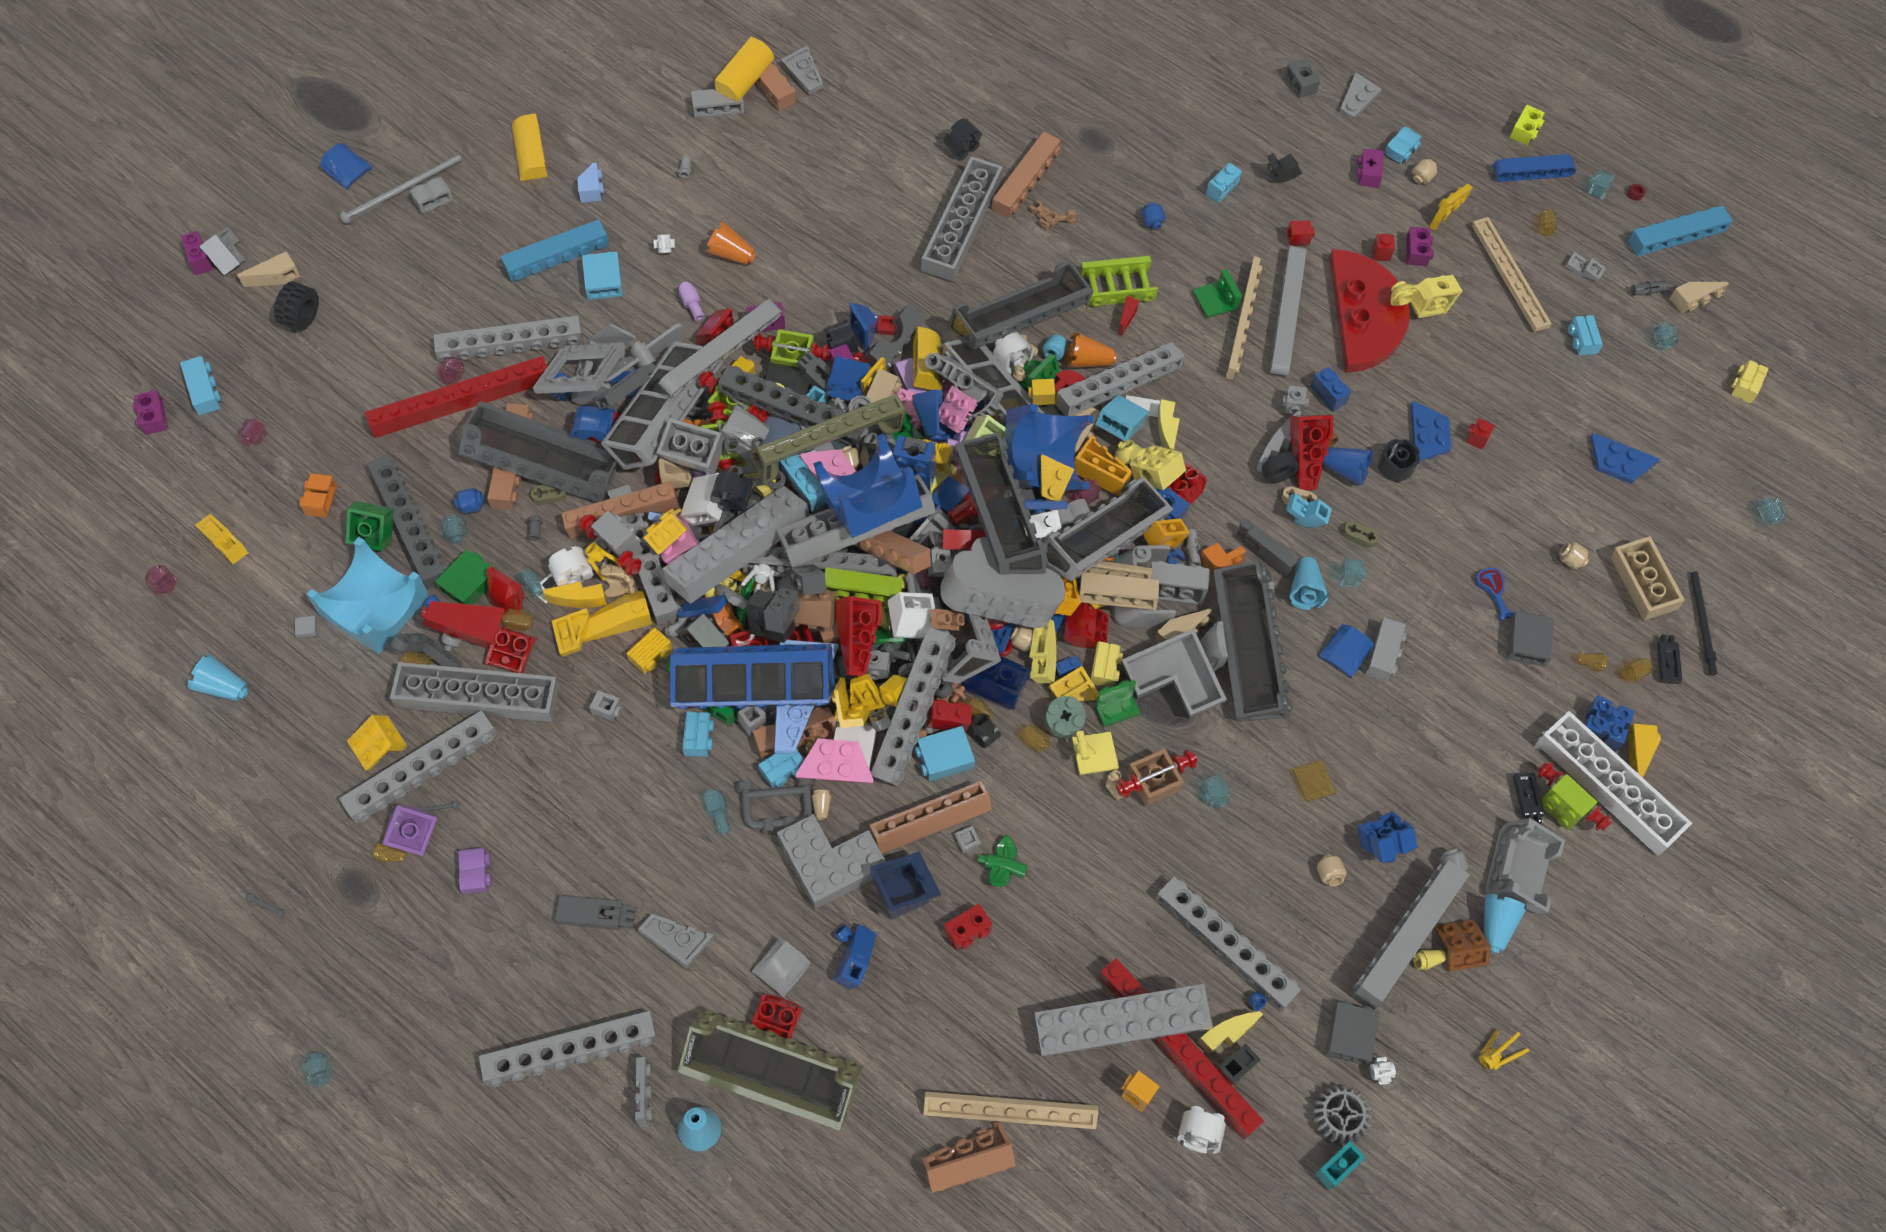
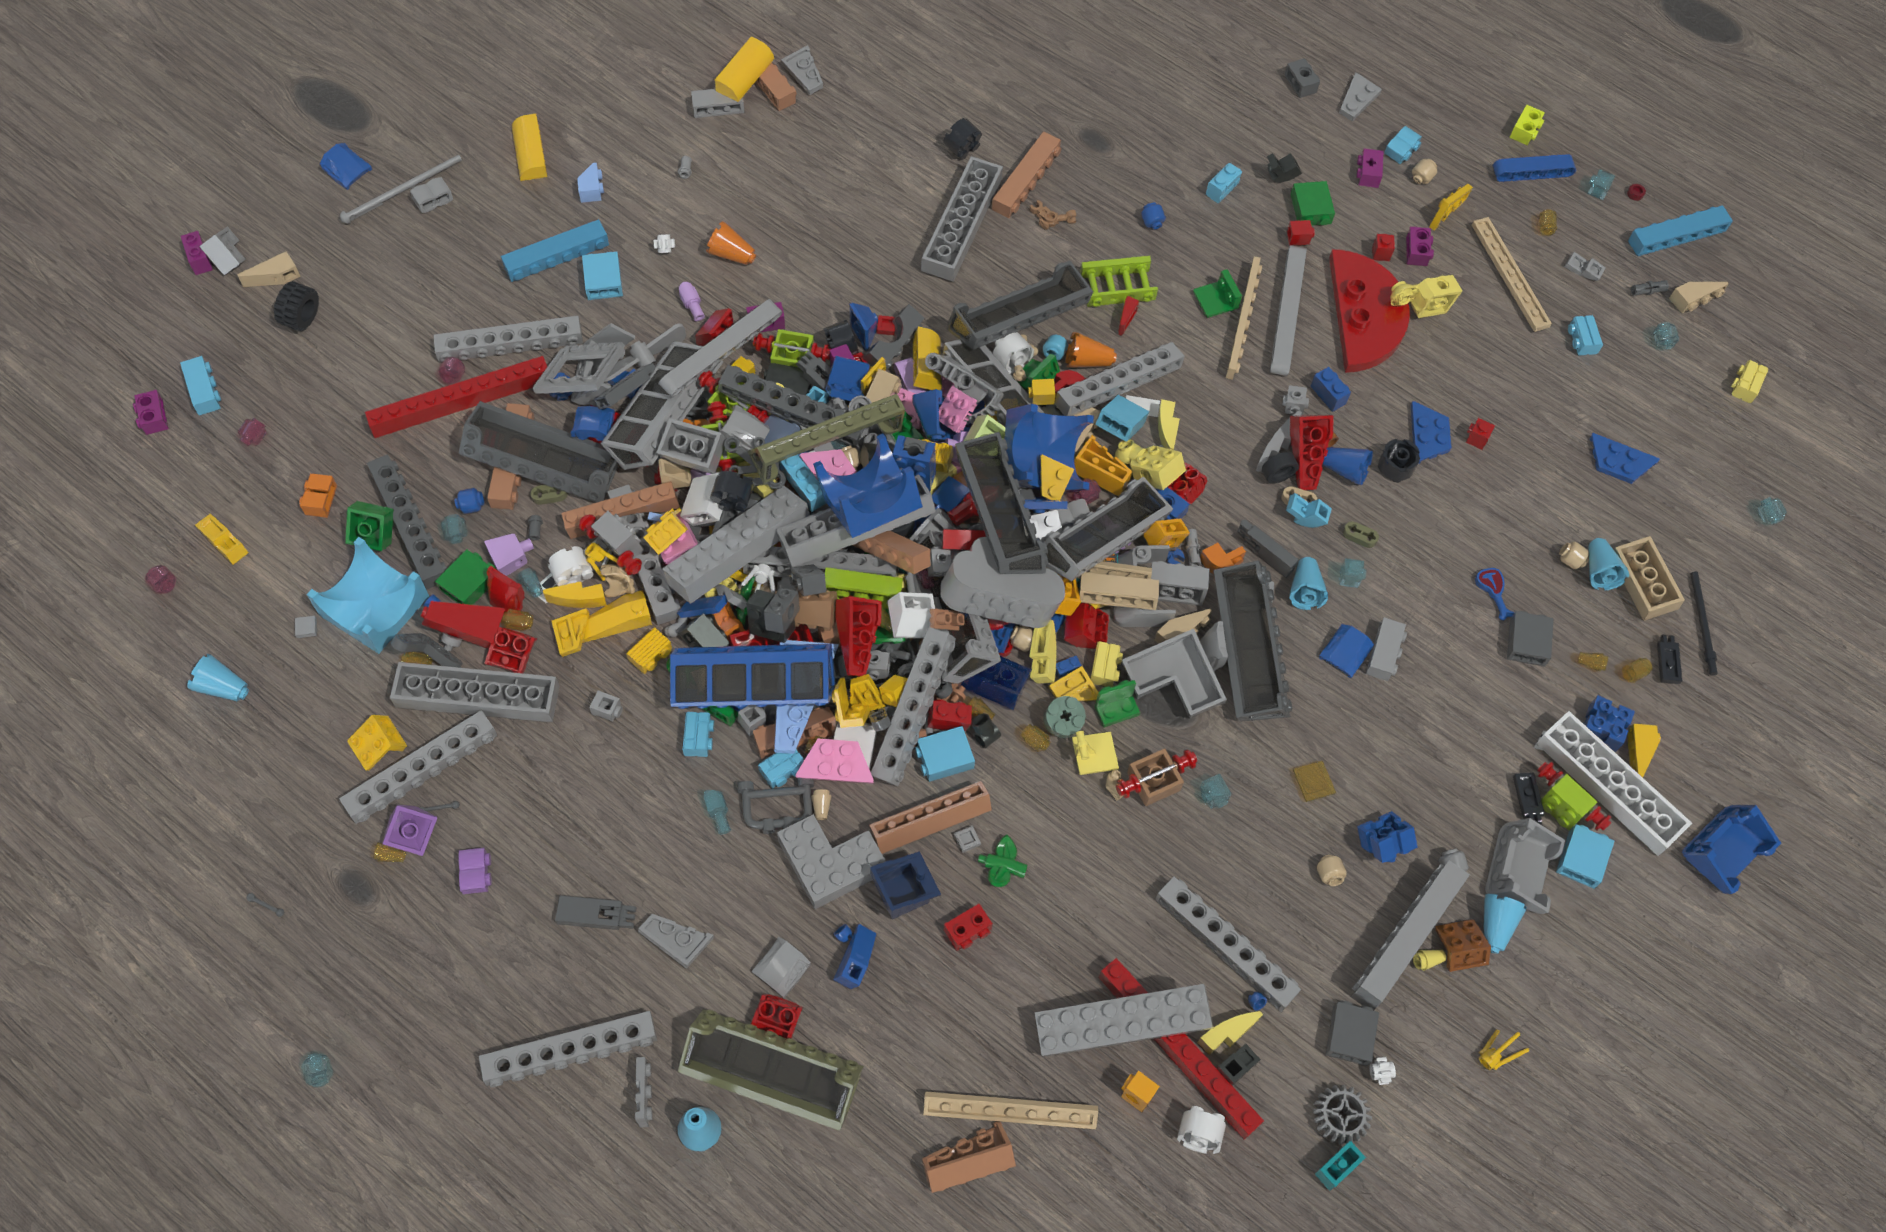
none -> lavender torso [484,534,534,576]
none -> green brick [1290,181,1335,226]
none -> medium azure brick [1556,824,1615,889]
none -> medium azure cone [1588,538,1629,590]
none -> blue windscreen [1682,805,1781,894]

